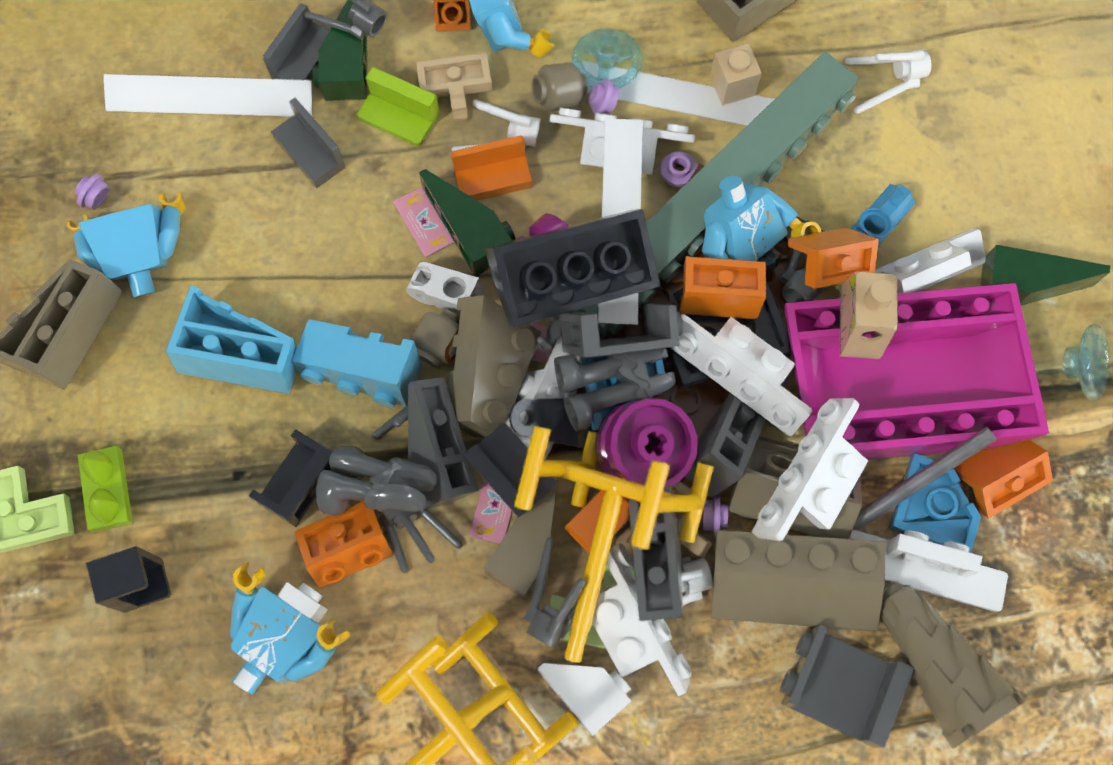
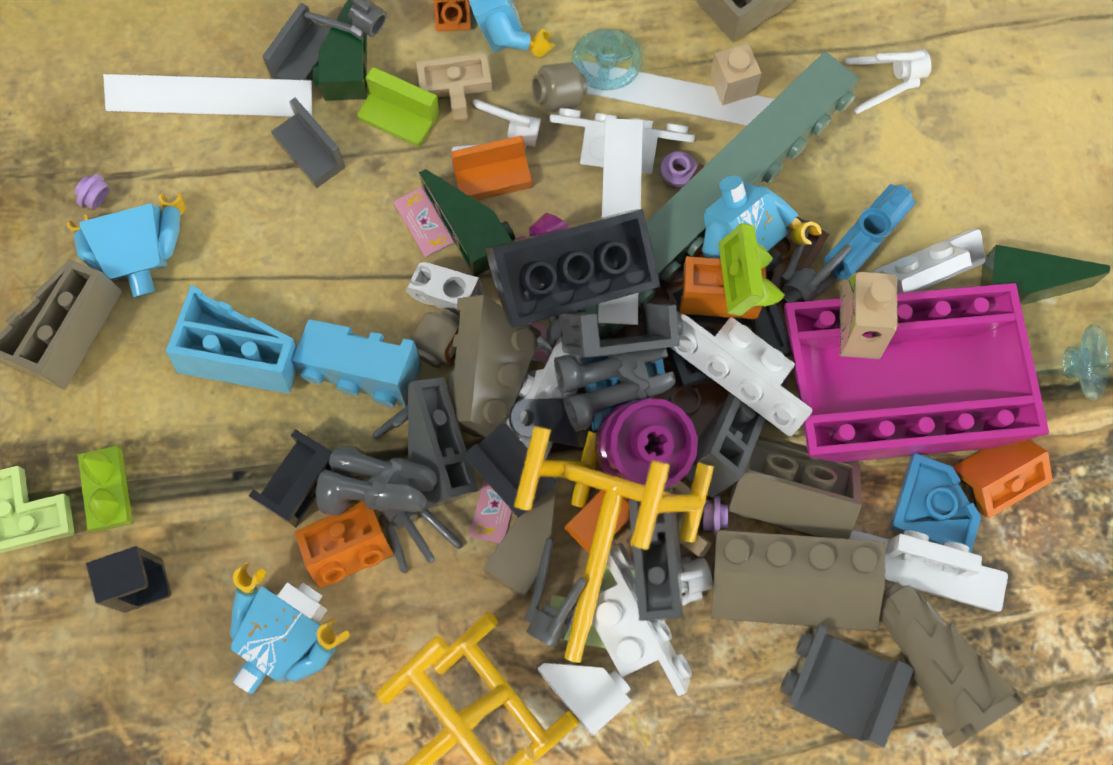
lavender plate [589,78,619,114] -> none
white bracket [752,398,868,541] -> none
orange panel [788,228,879,289] -> none
flat silver bar [855,427,997,530] -> none
none -> lime tile [718,223,785,316]

